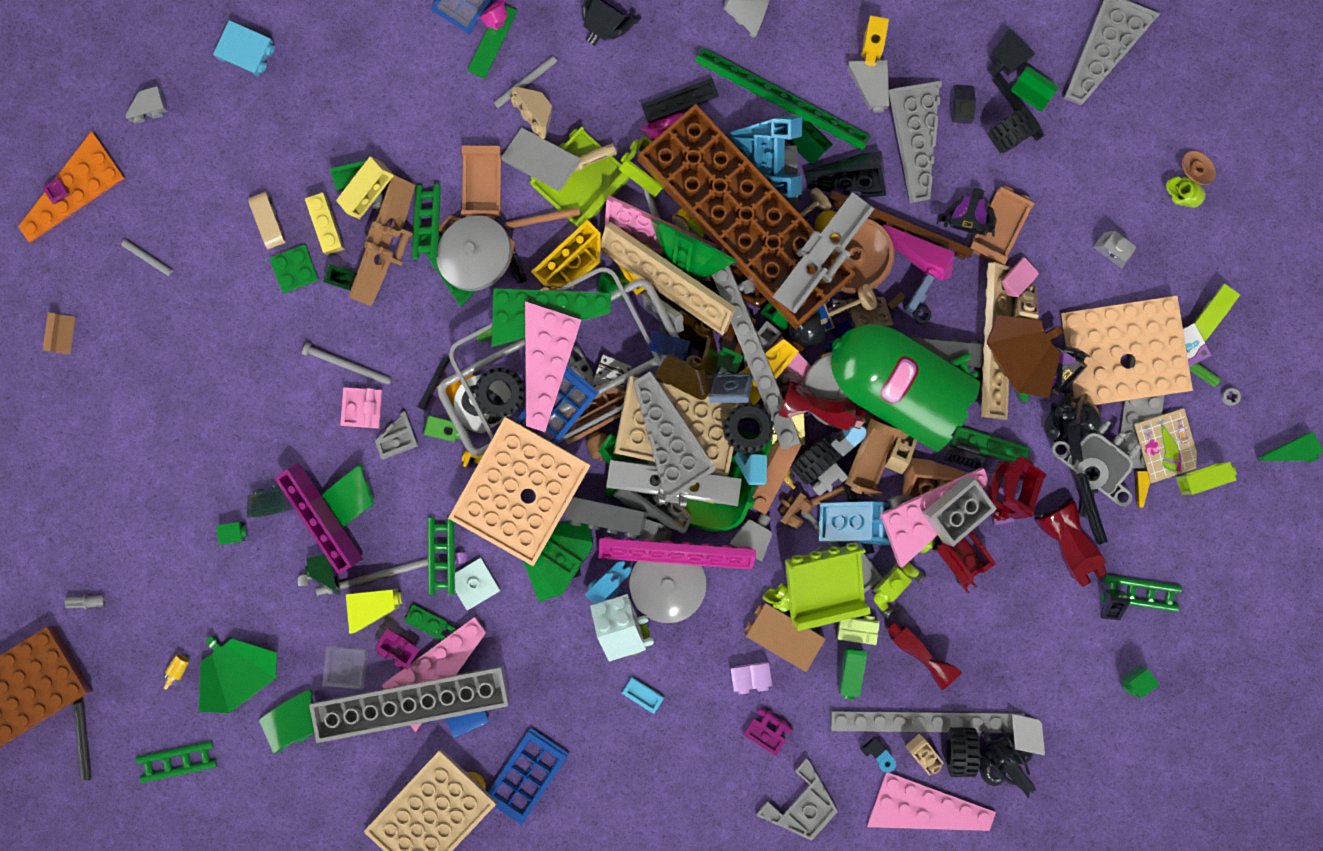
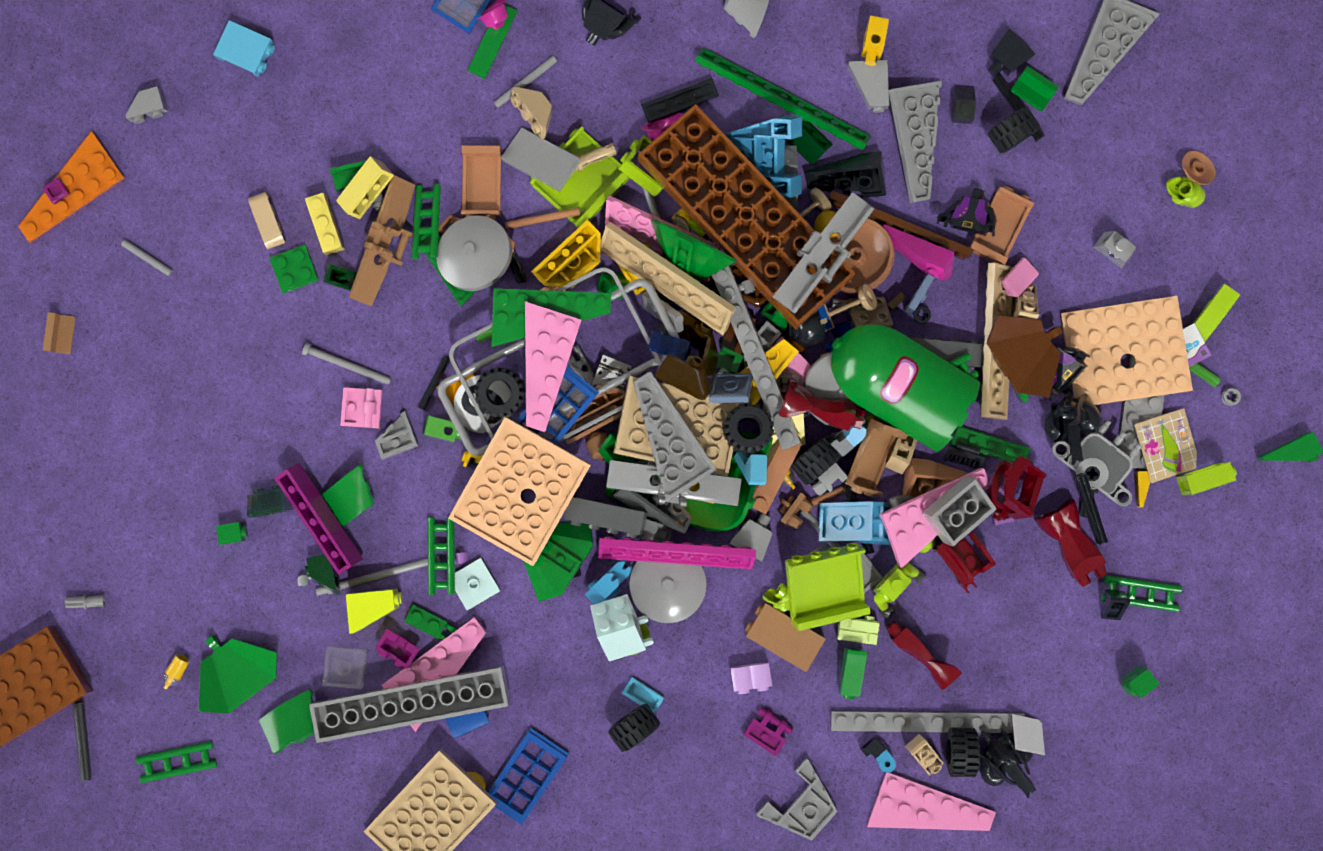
none -> black tyre [608,704,661,752]

